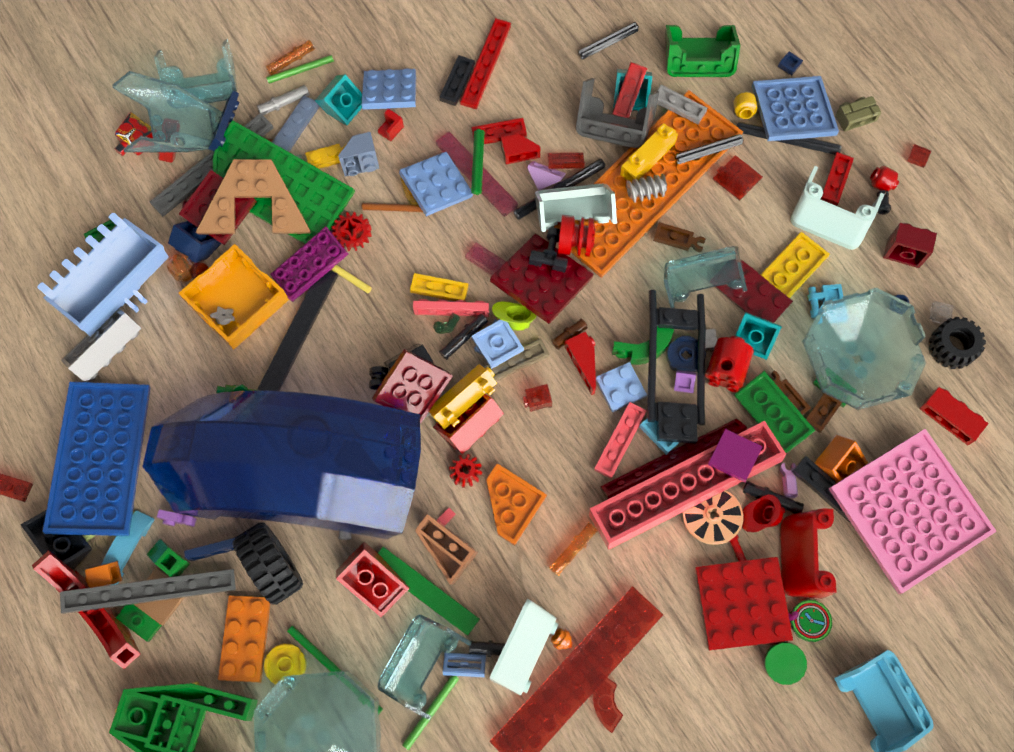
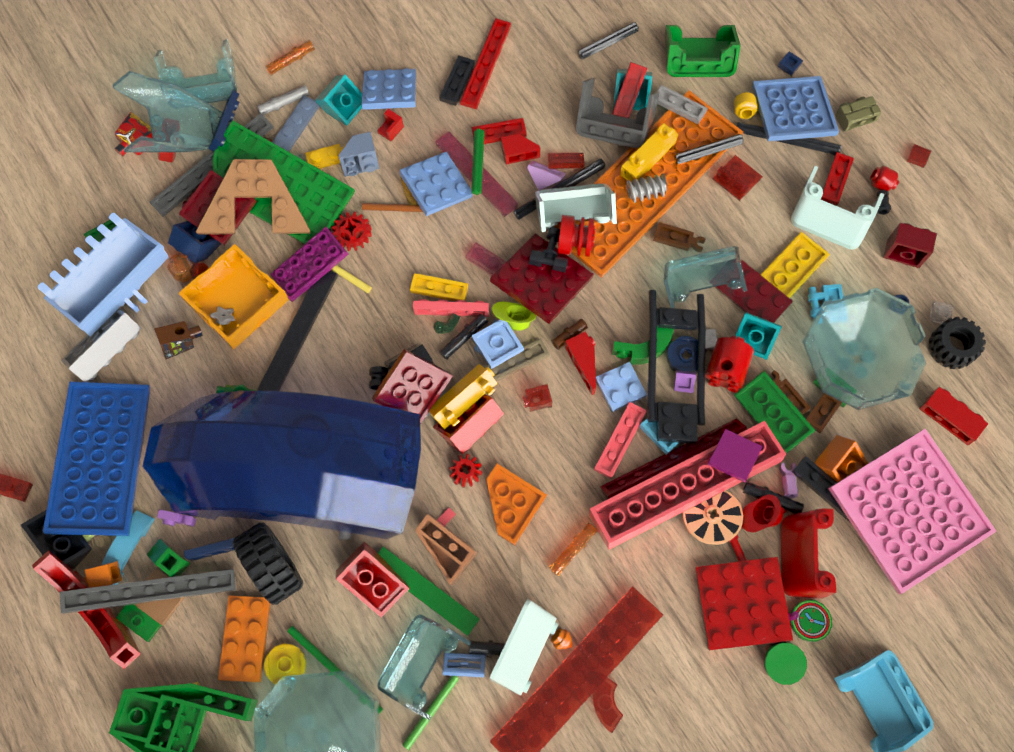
bright green bar [266,55,334,84] -> none
none -> reddish brown torso [154,321,203,359]

